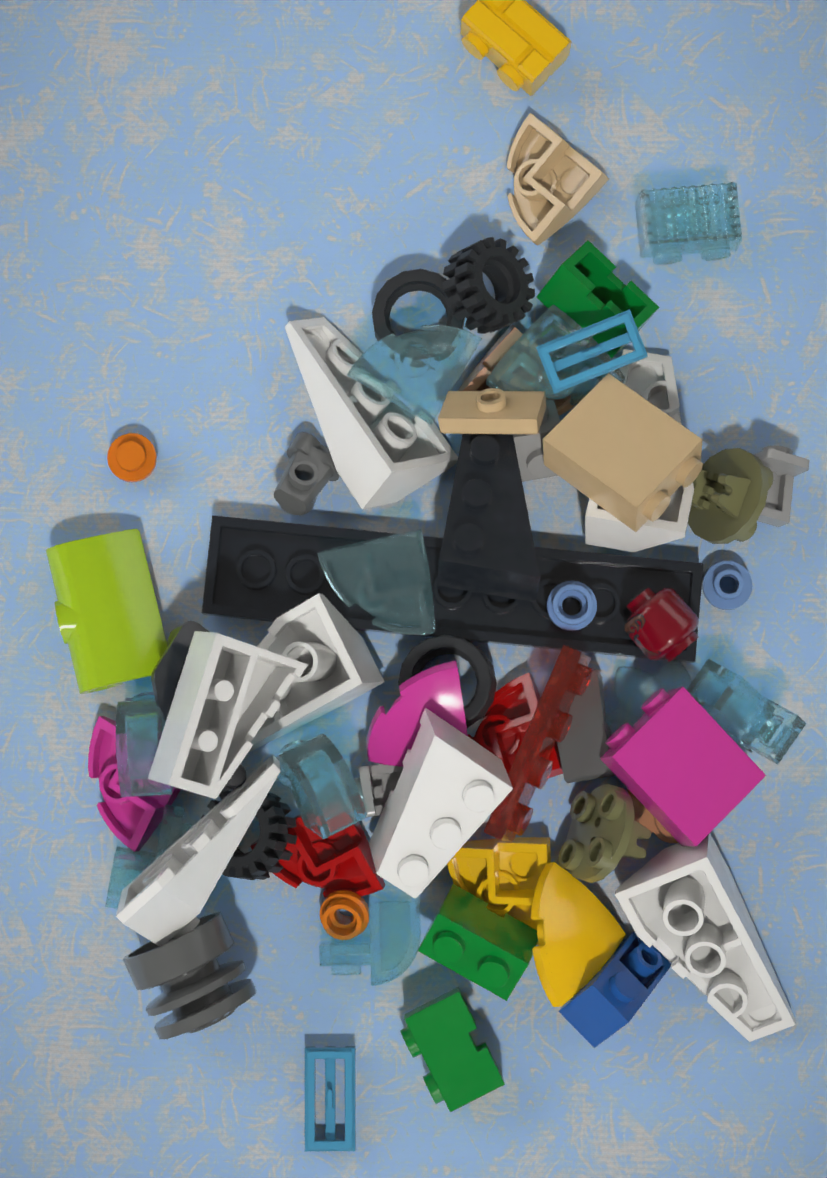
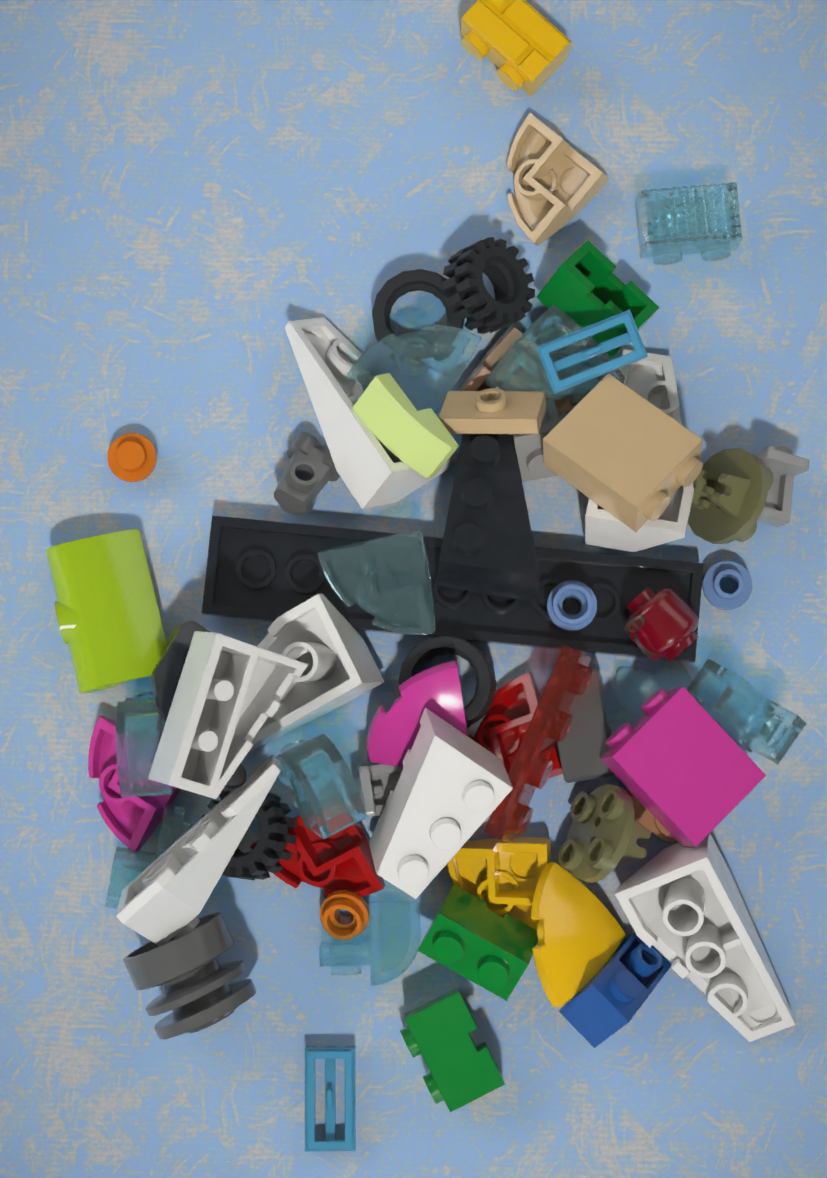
none -> yellowish green slope [352,373,459,479]

